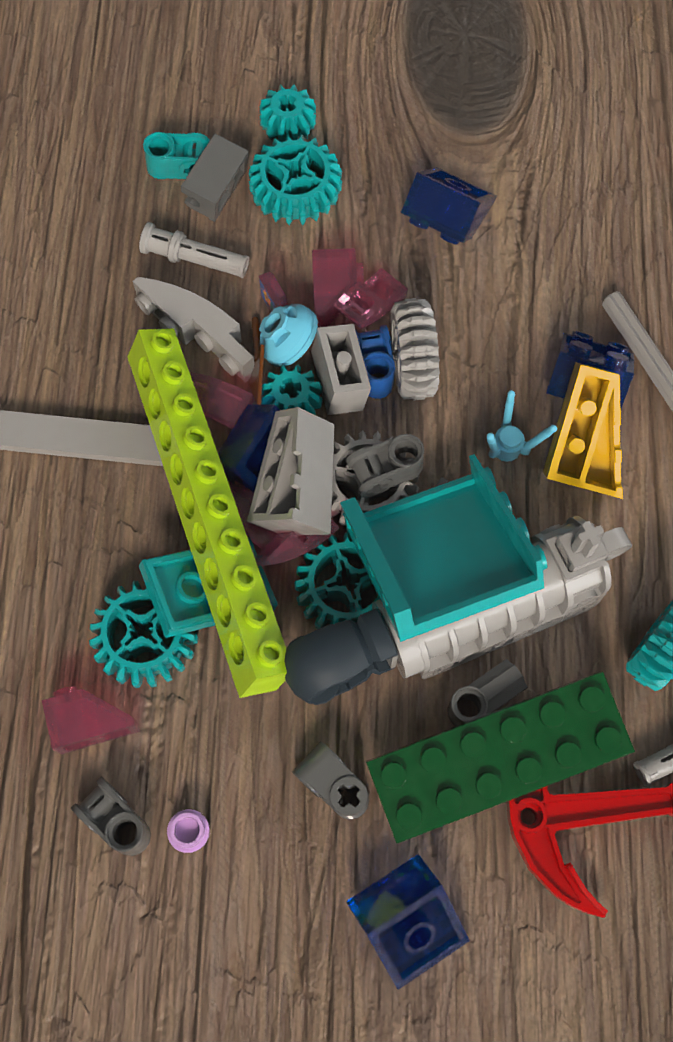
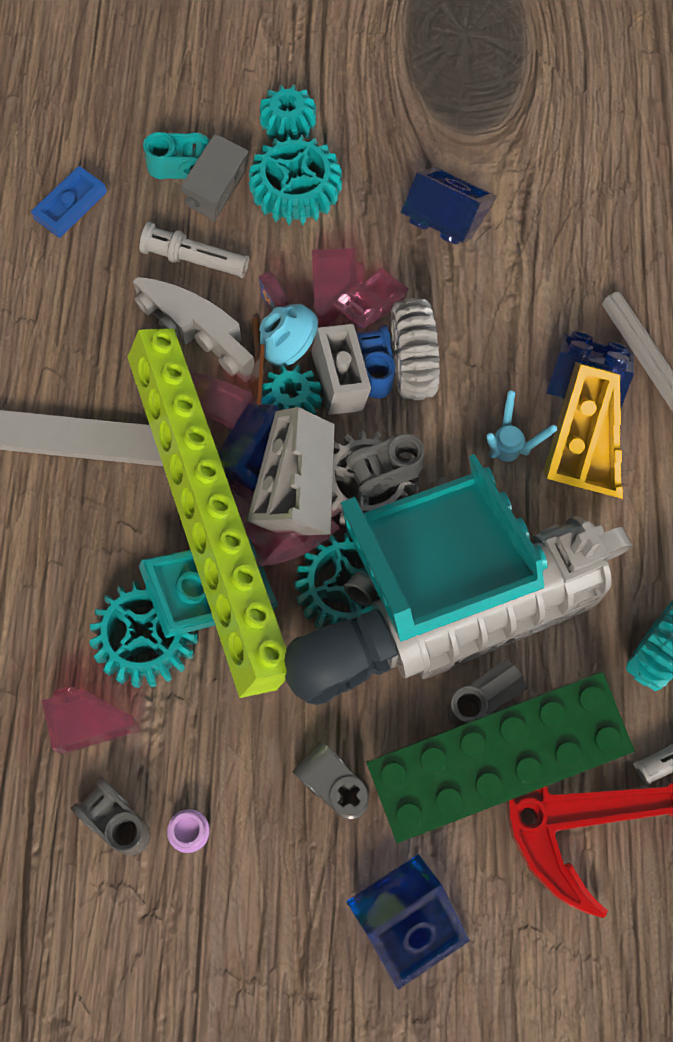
none -> blue plate [31,166,107,238]
none -> dark grey hinge [344,570,378,606]

